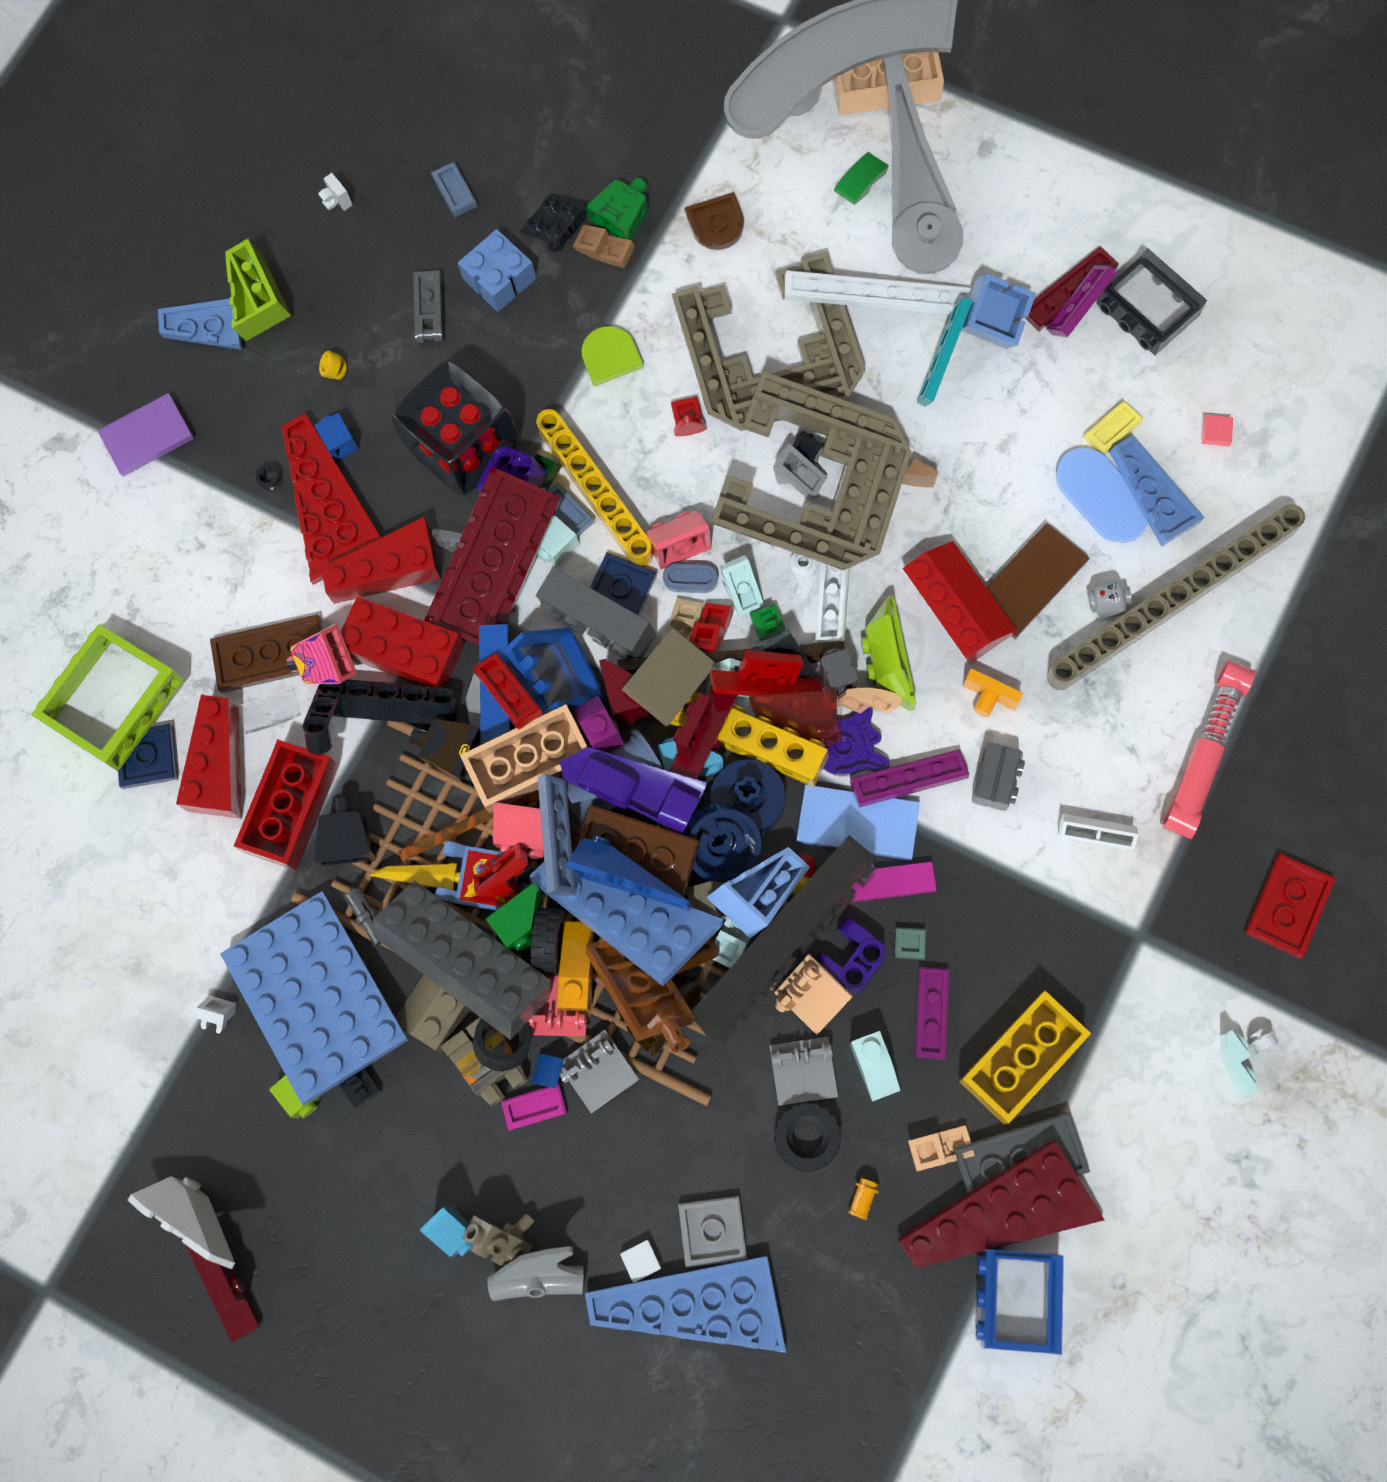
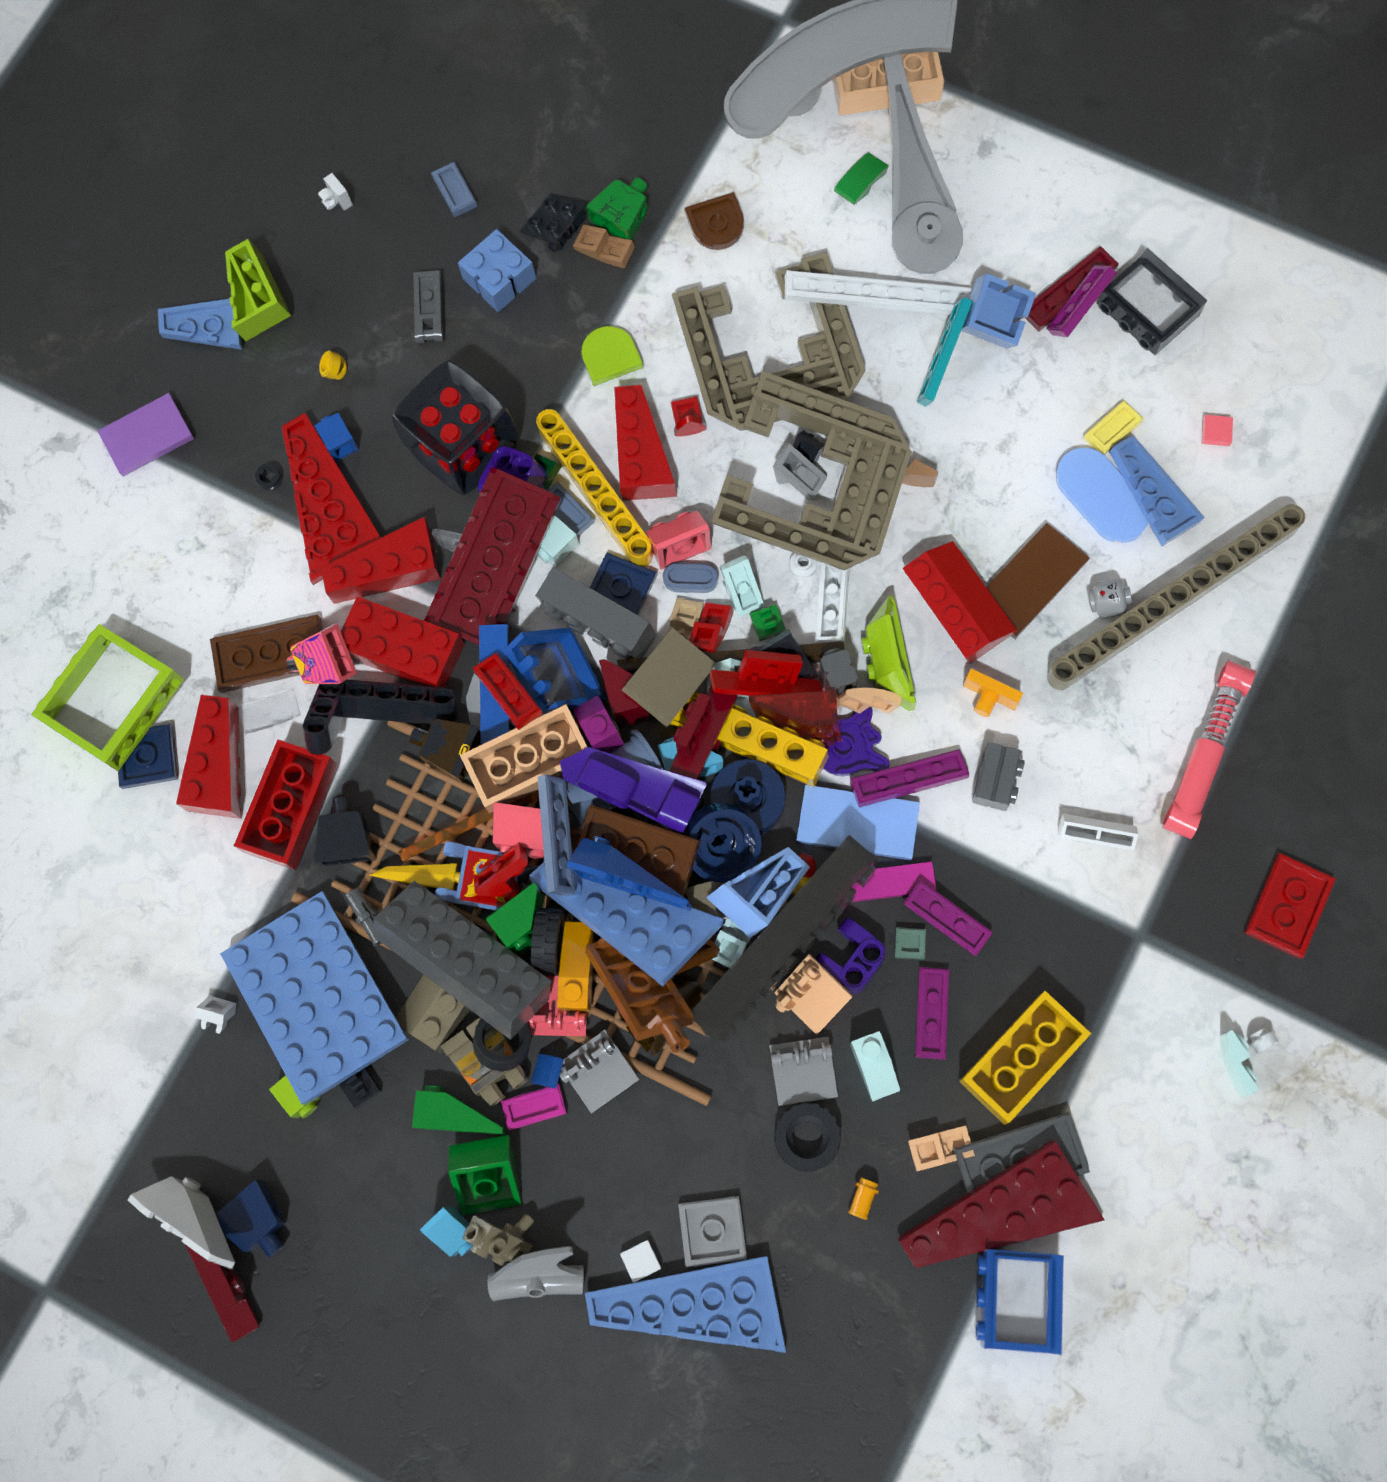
none -> dark blue torso [215,1180,286,1258]
none -> green slope [412,1086,507,1135]
none -> green slope [448,1135,522,1216]
none -> red wedge [614,385,677,501]
none -> magenta tile [902,880,993,957]

